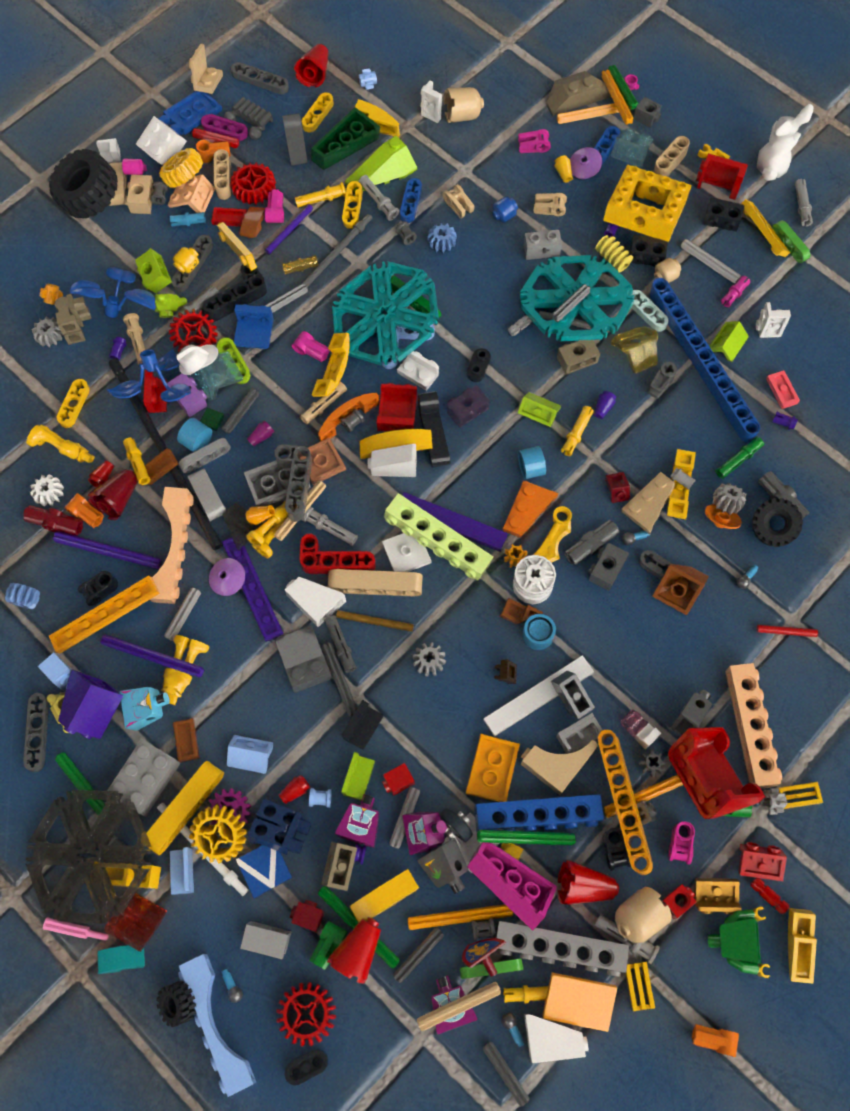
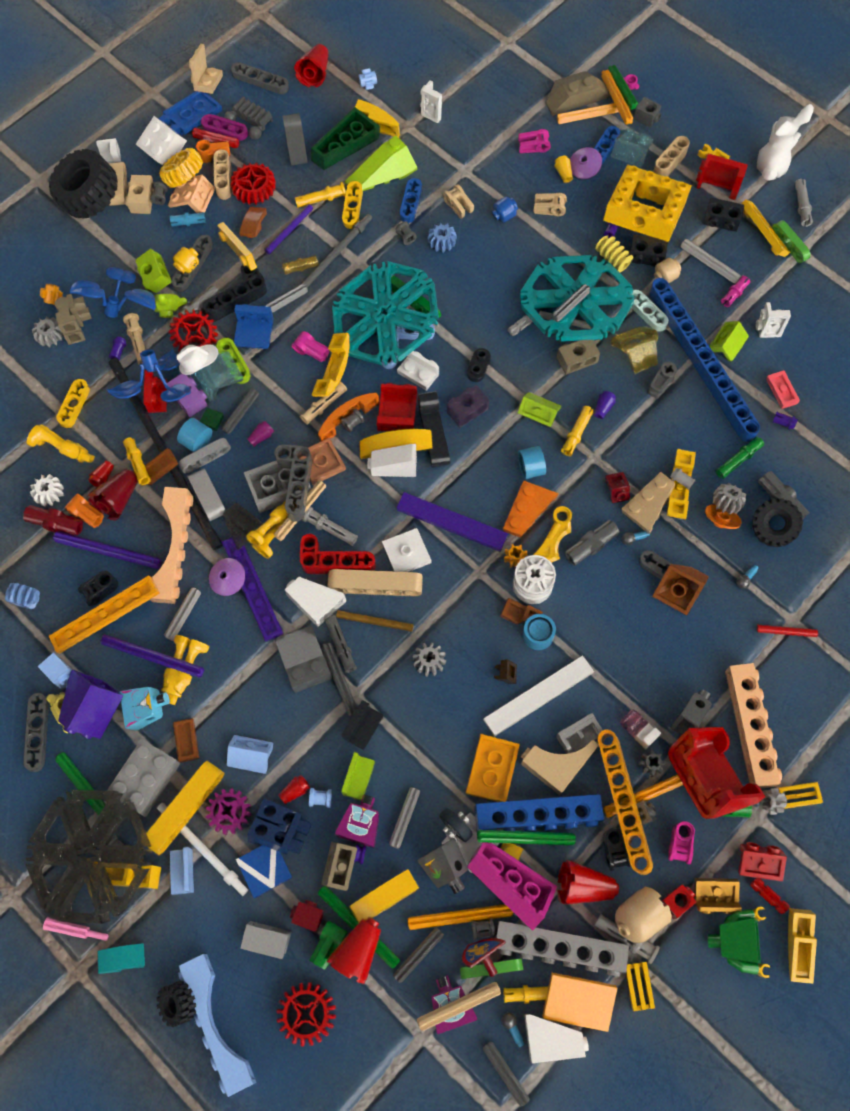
clear red slope [104,890,167,952] -> none
dark pink piece [122,158,147,175] -> none
yellow gear [189,805,247,864] -> none
red tile [211,207,247,227] -> none
piece [222,969,243,1003] -> none
light orange cone [246,505,275,525] -> none
dark pink piece [265,190,284,223] -> none
black plate [285,1049,328,1086] -> none
yellow beam [302,92,334,133] -> none
light grey pin [359,175,400,221] -> none
red brick [382,763,415,796] -> none
yellowish green brick [384,493,493,580] -> none
magenta torso [402,811,447,855] -> none
tan cylinder [444,87,484,123] -> none
light grey brick [523,230,562,260] -> none
dark grey brick [551,671,595,719] -> none
dark grey brick [588,543,629,591] -> none
orange piece [692,1024,739,1057] -> none

